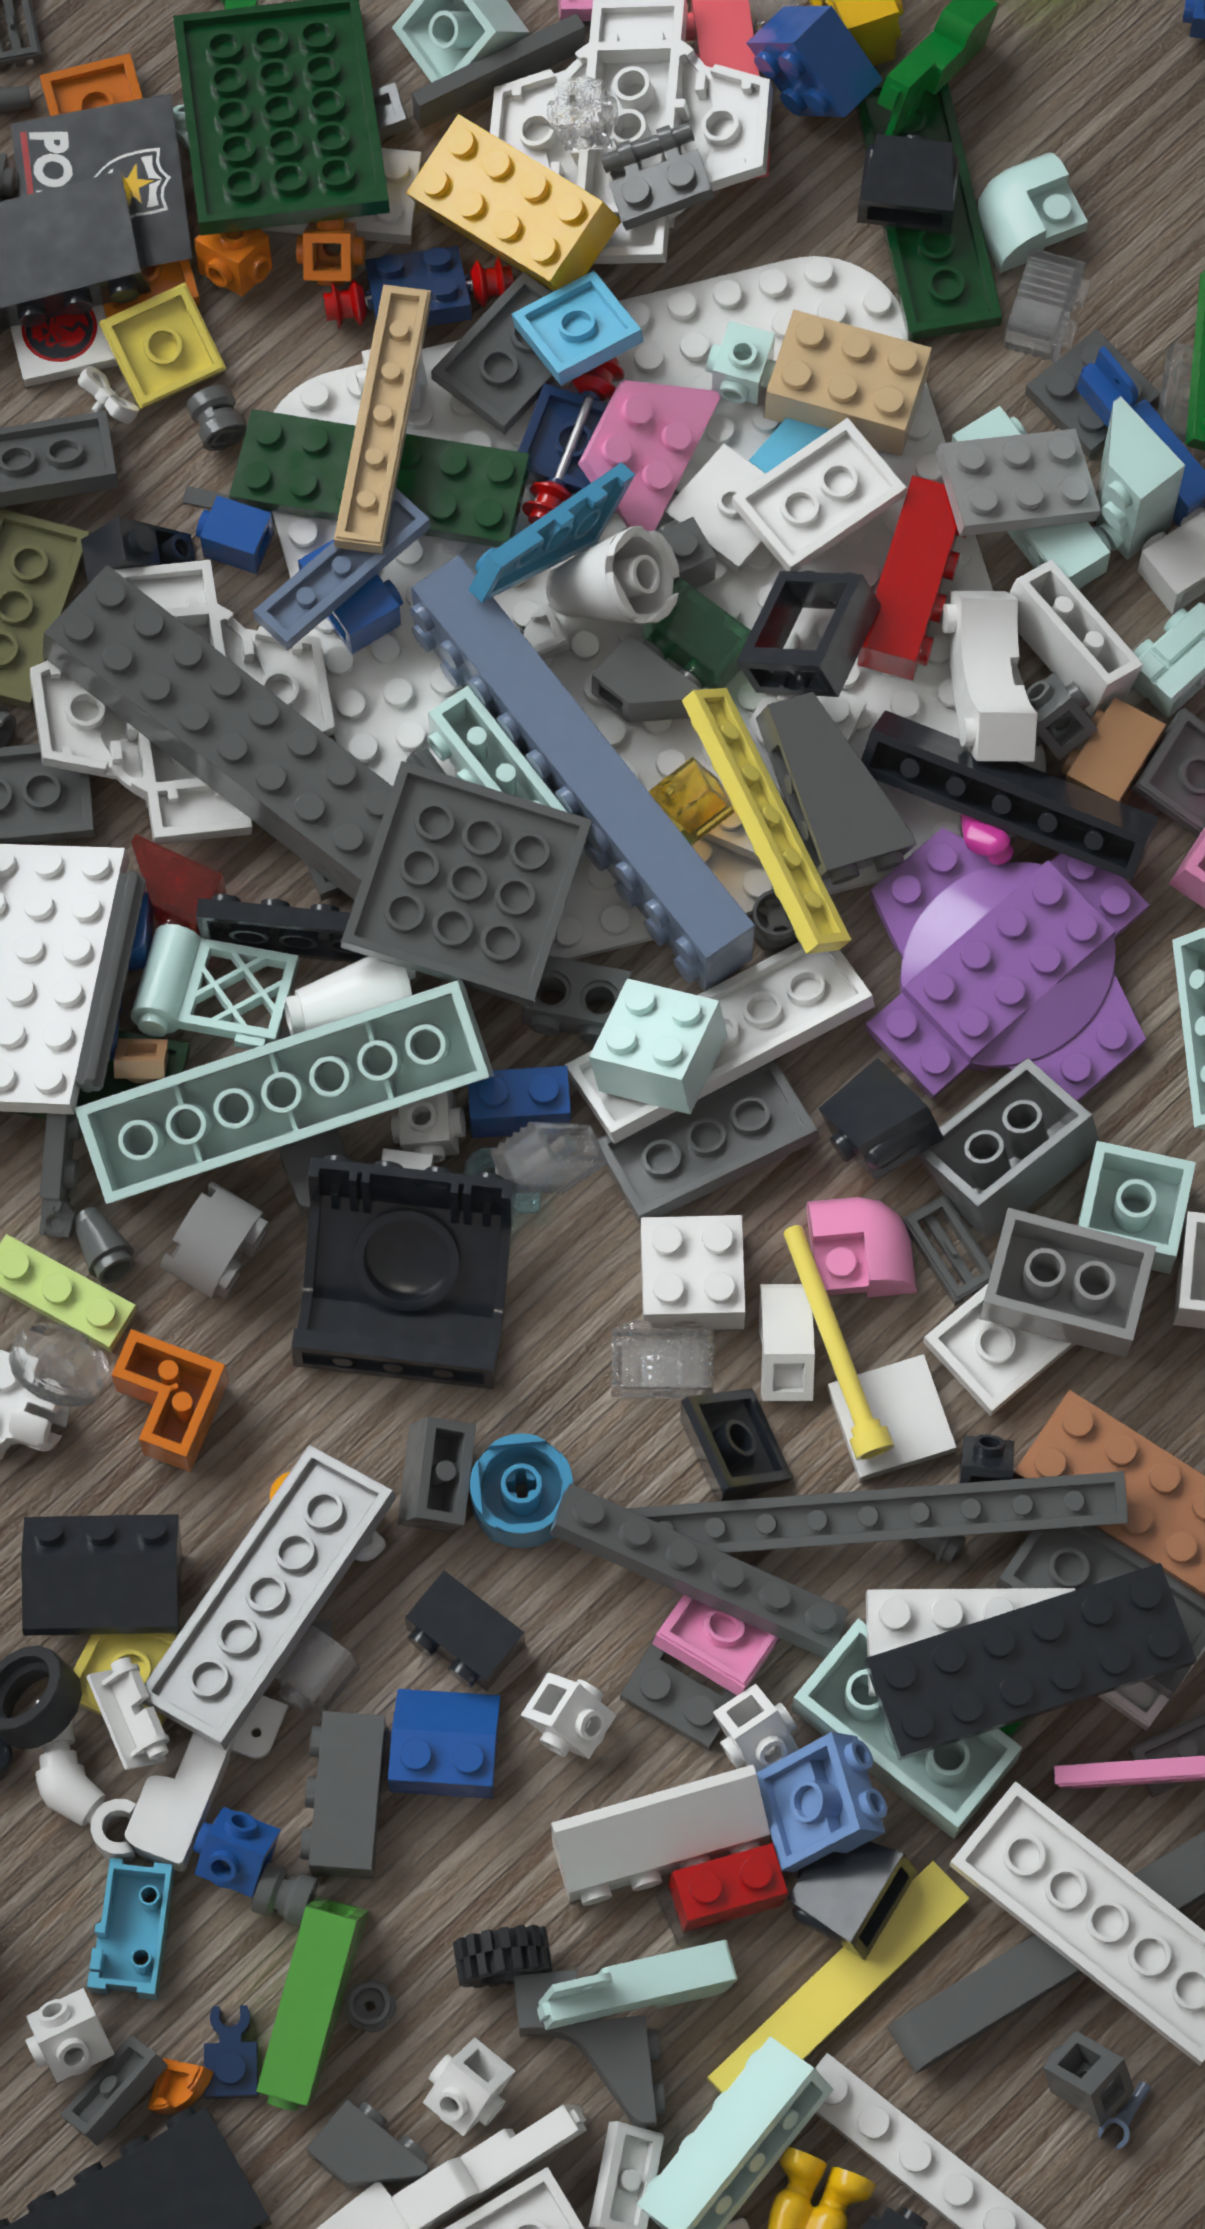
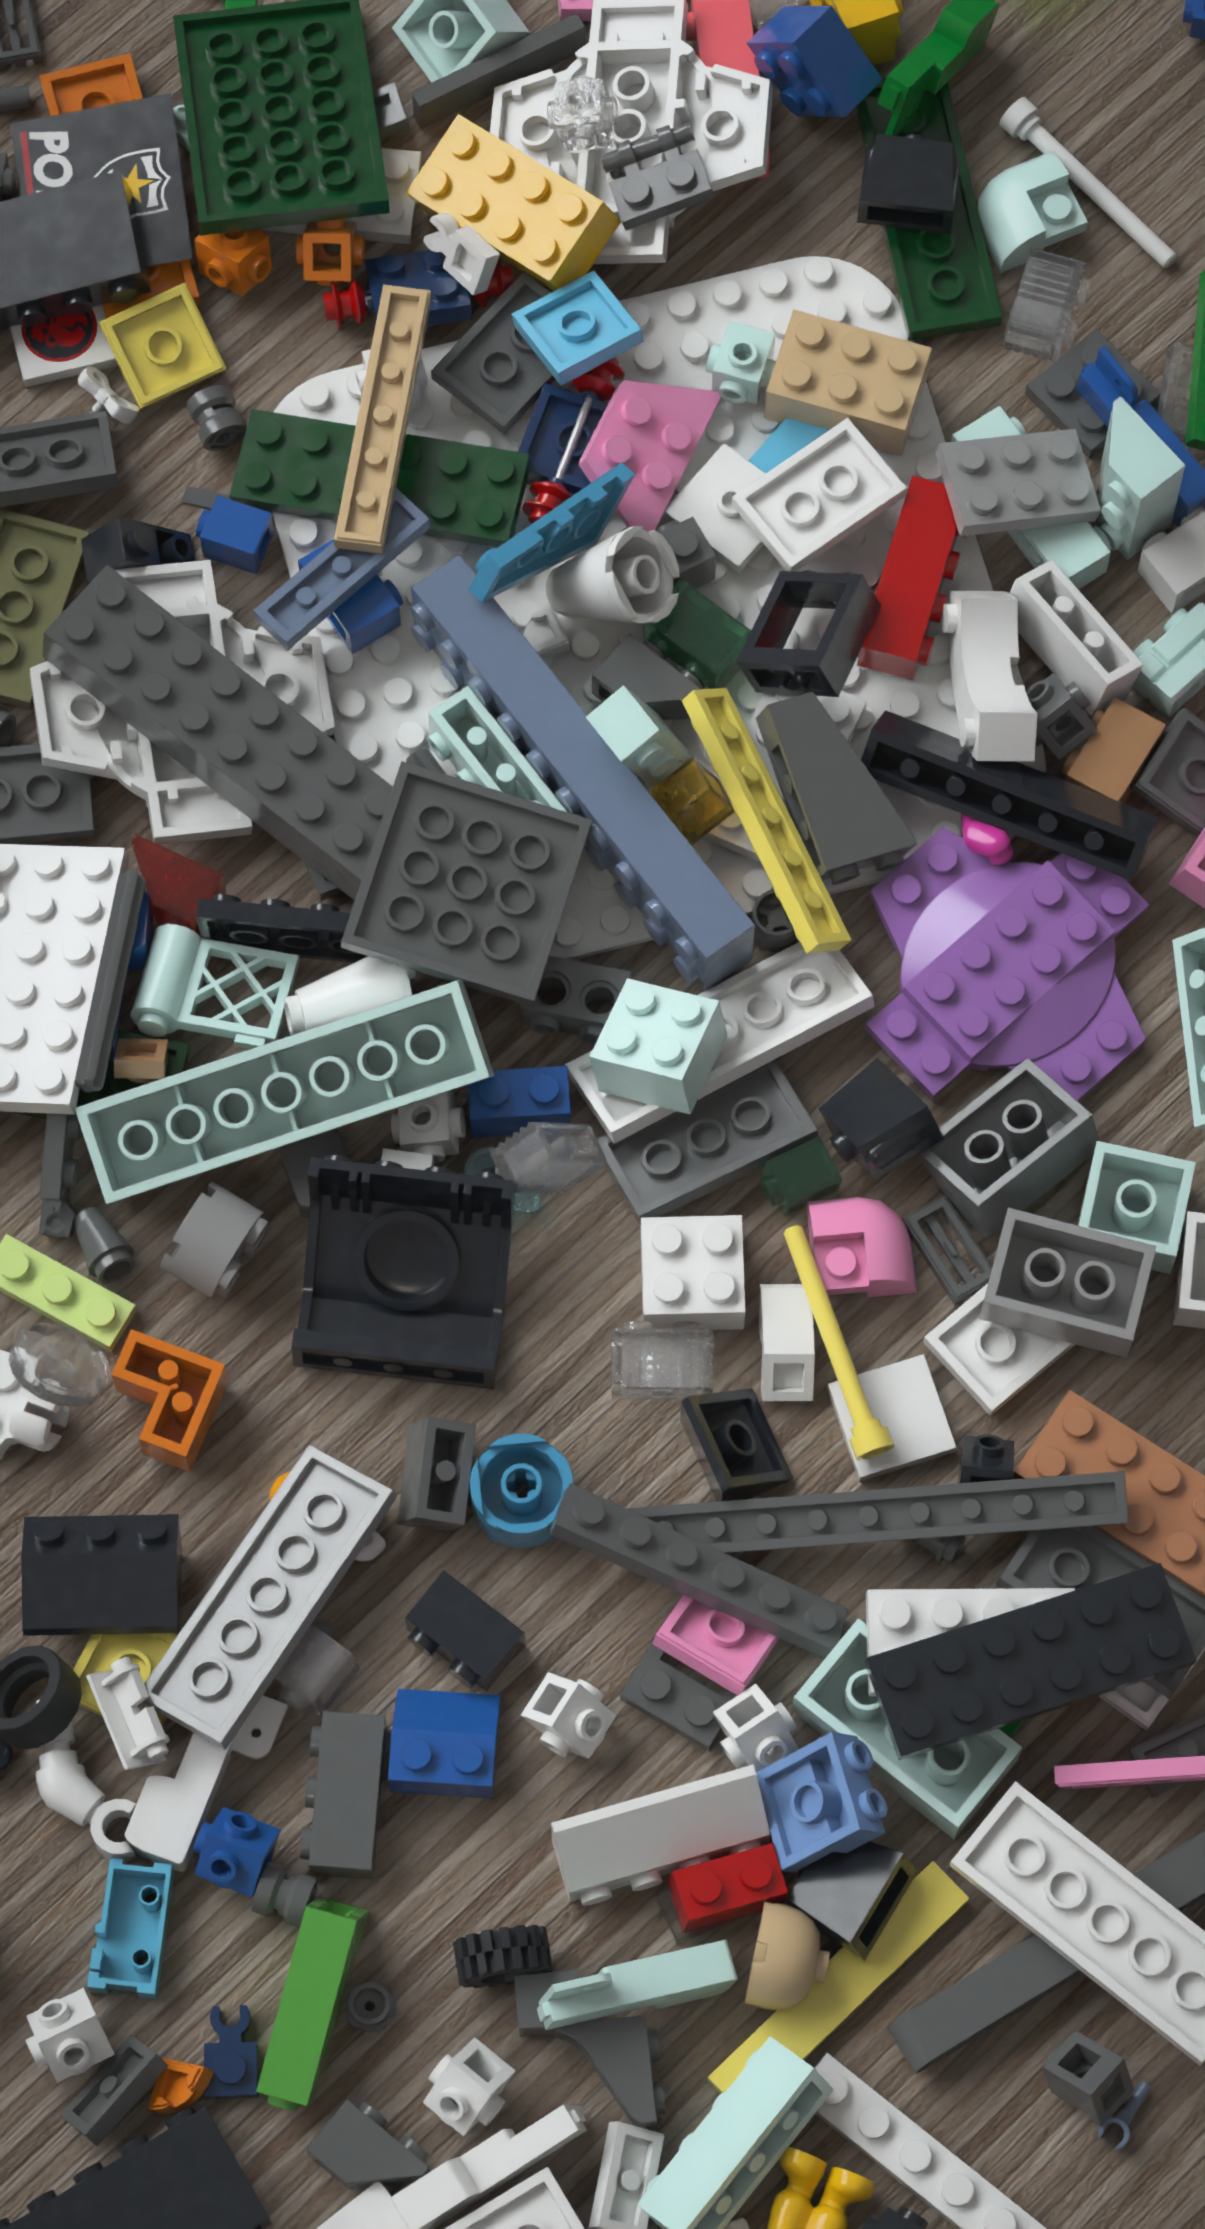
none -> white plate [423,212,500,296]
none -> light aqua brick [586,685,694,790]
none -> tan cylinder [744,1902,830,2010]
none -> clear green brick [759,1136,842,1216]
none -> white piece [999,97,1177,268]

